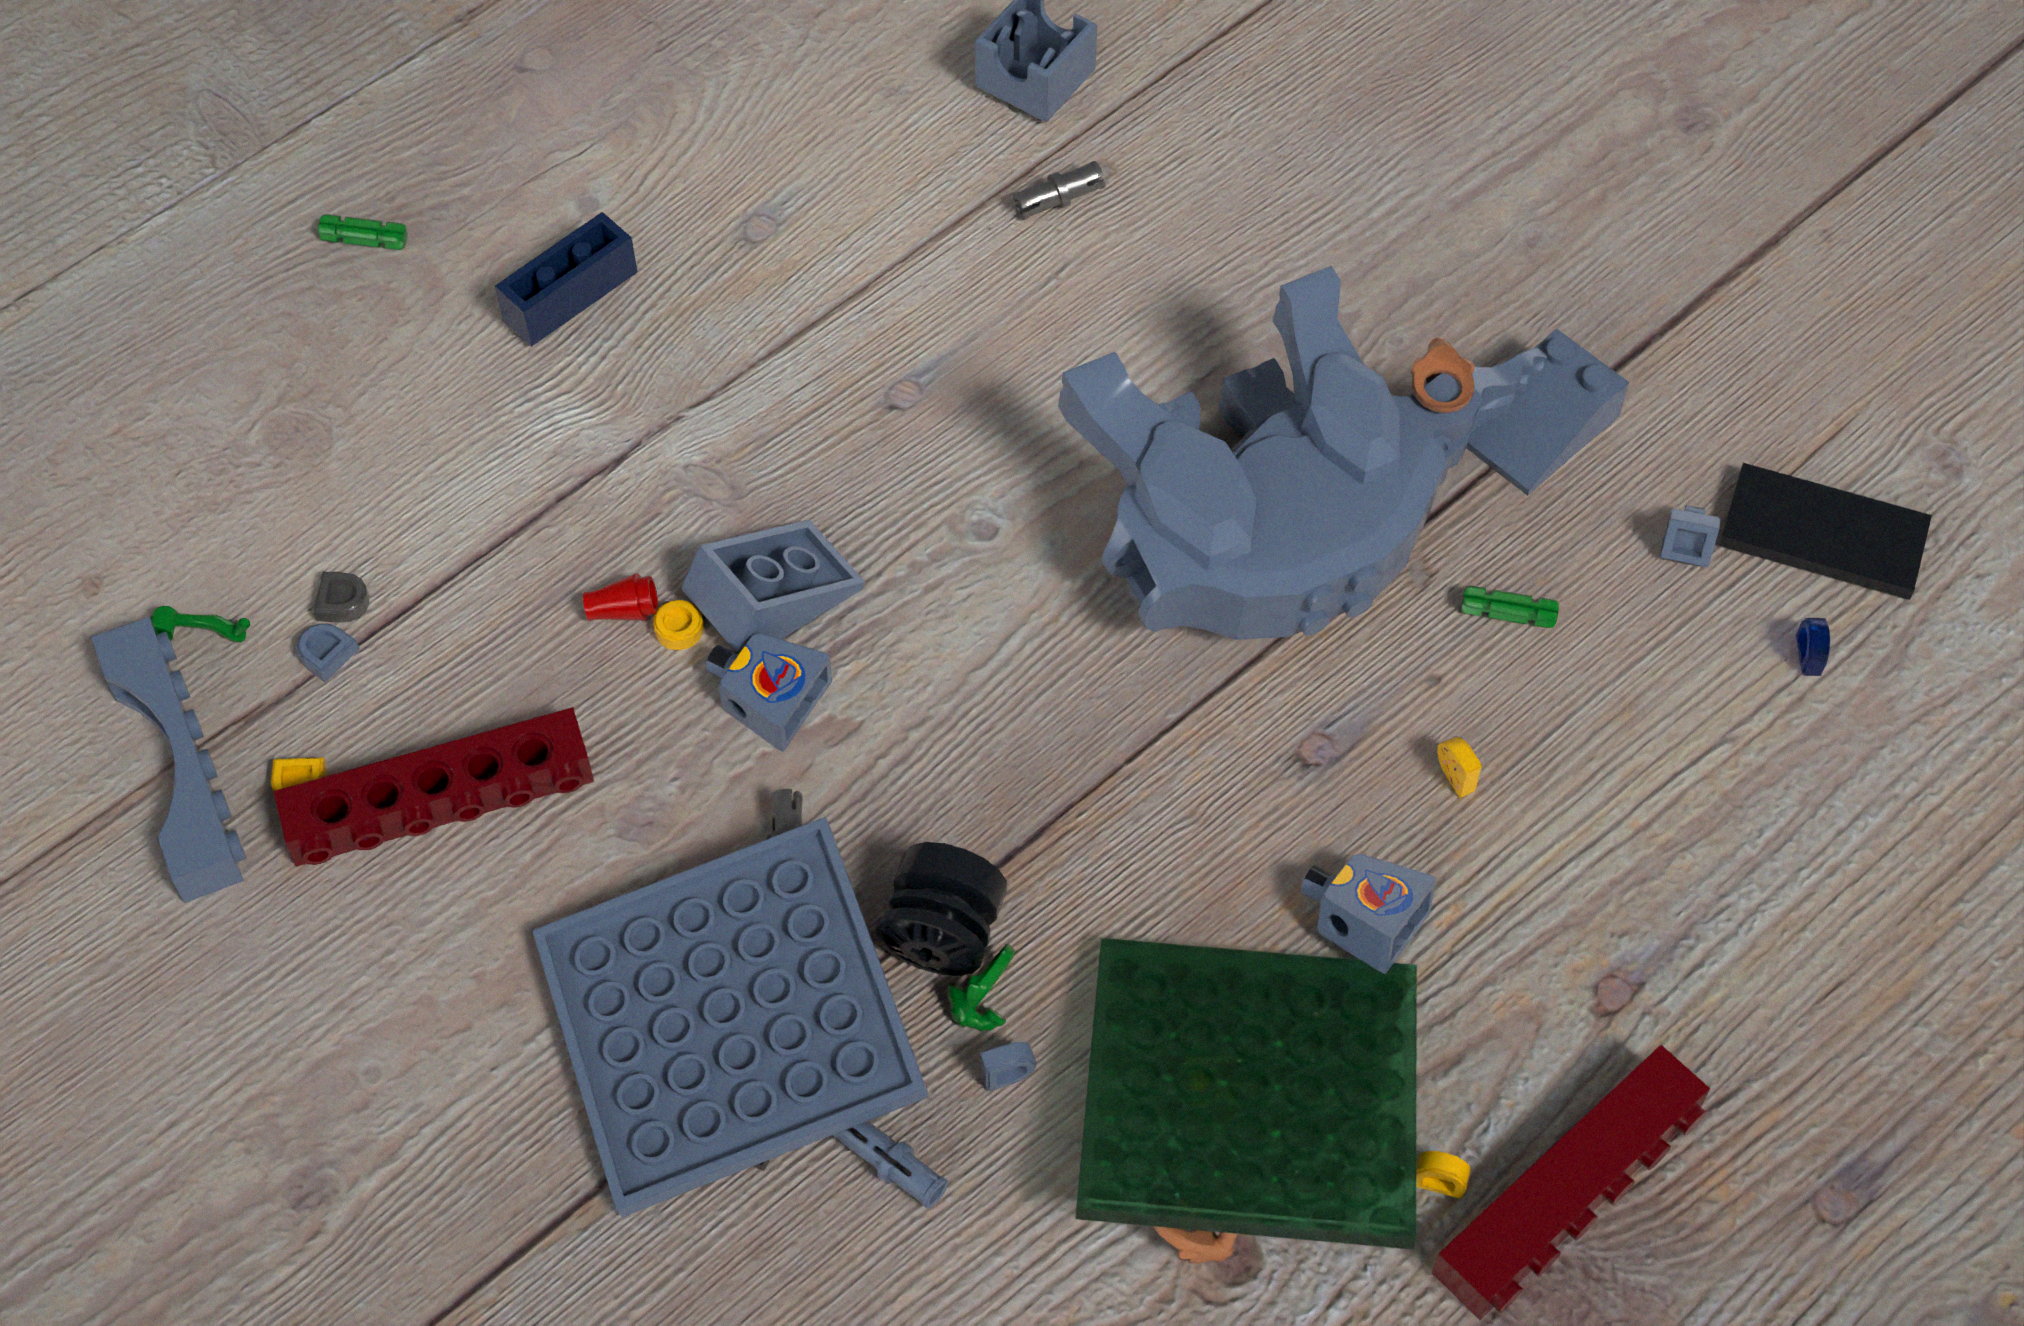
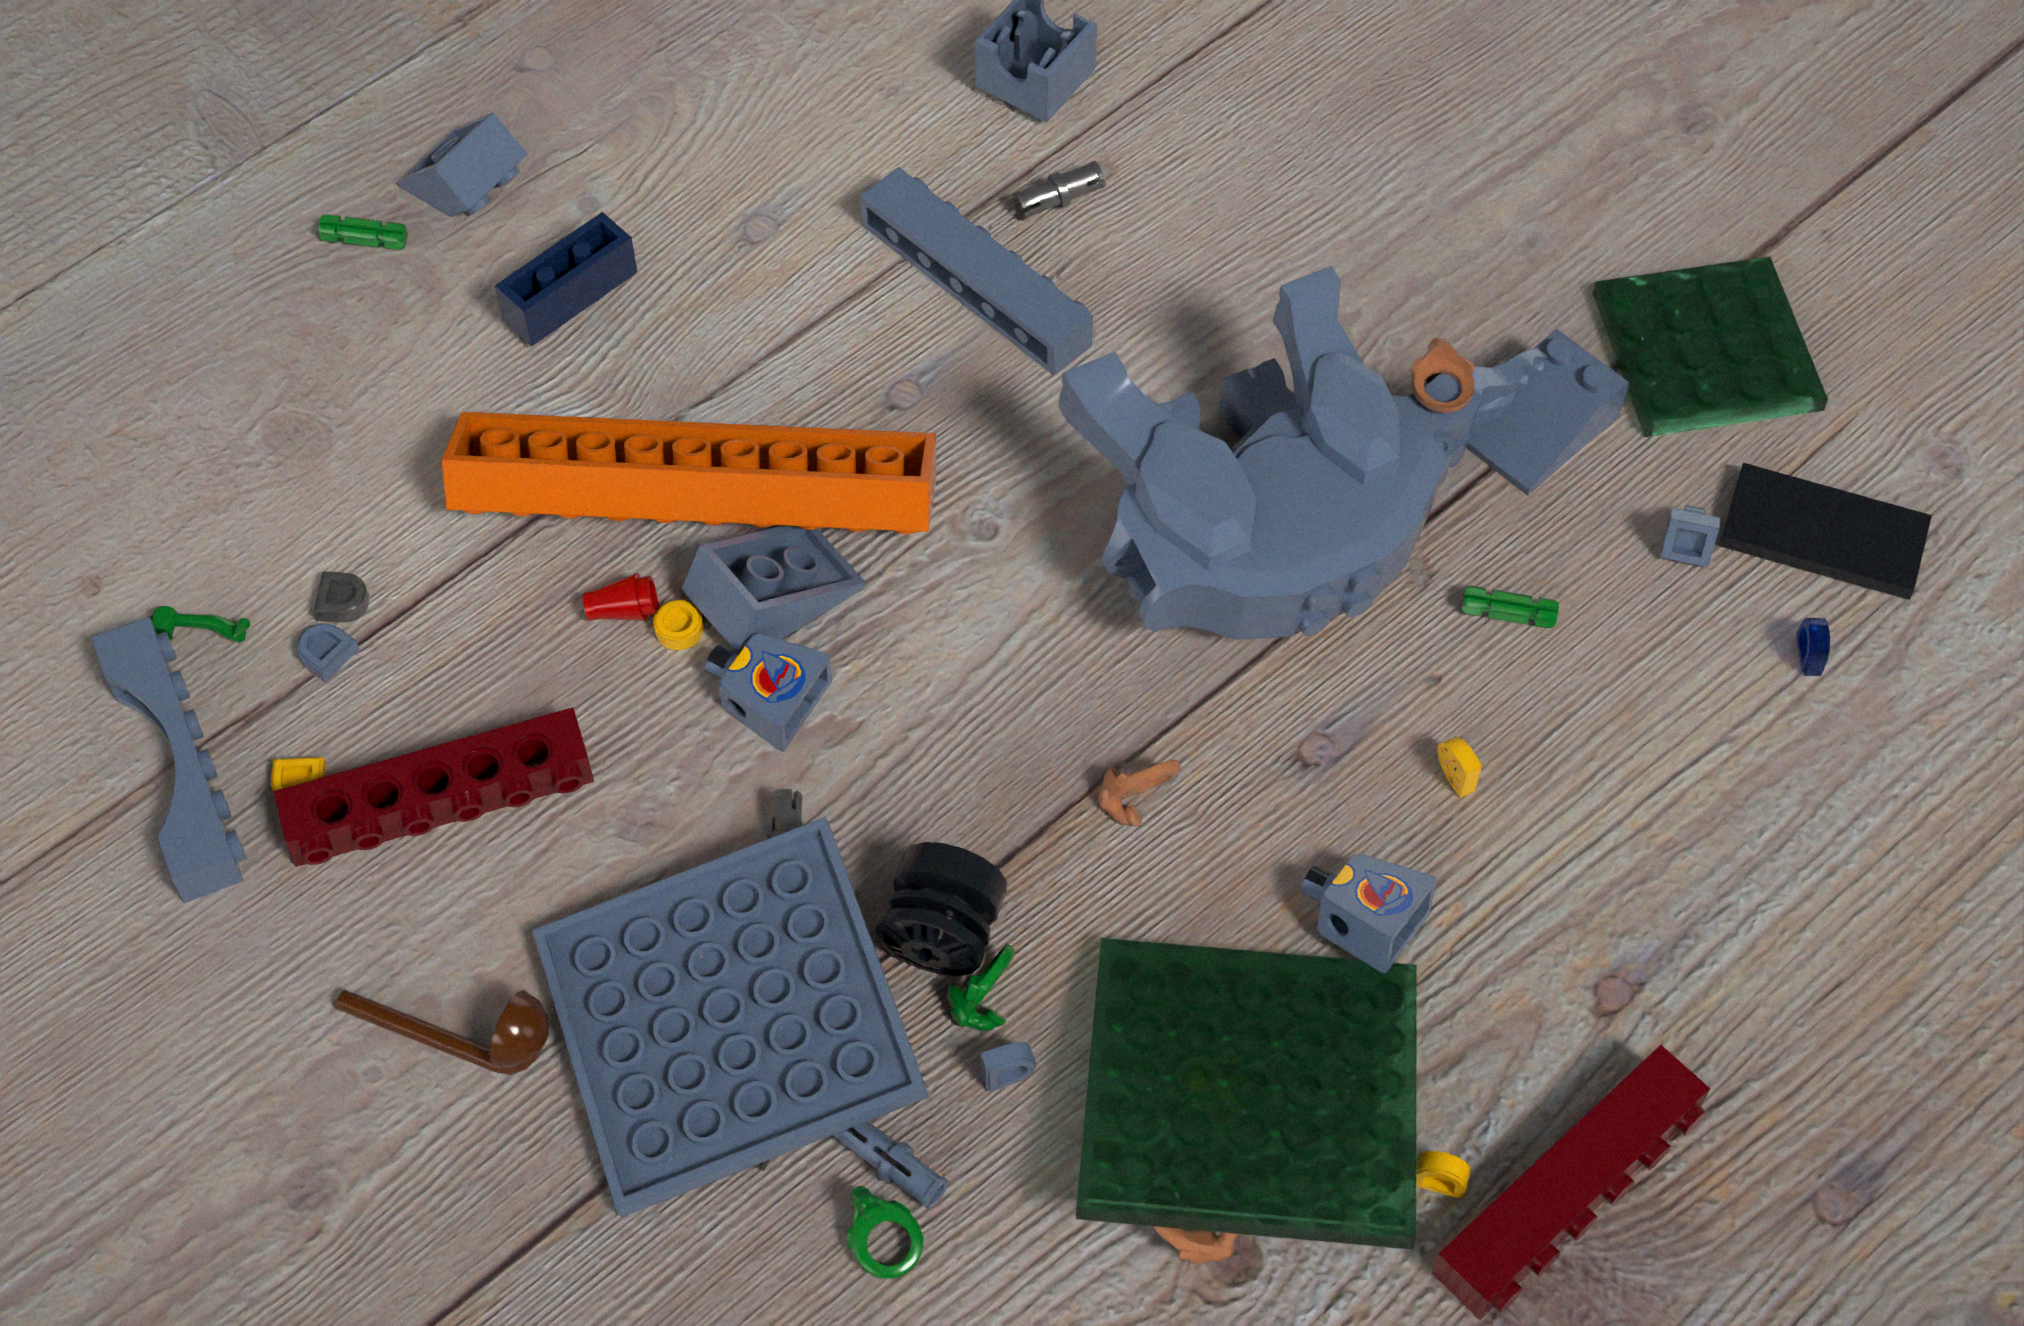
none -> reddish brown piece [336,990,549,1075]
none -> sand blue slope [397,112,527,217]
none -> orange brick [441,412,936,534]
none -> green piece [847,1186,923,1279]
none -> sand blue brick [860,167,1093,375]
none -> nougat piece [1098,760,1181,827]
none -> clear green plate [1593,256,1828,437]

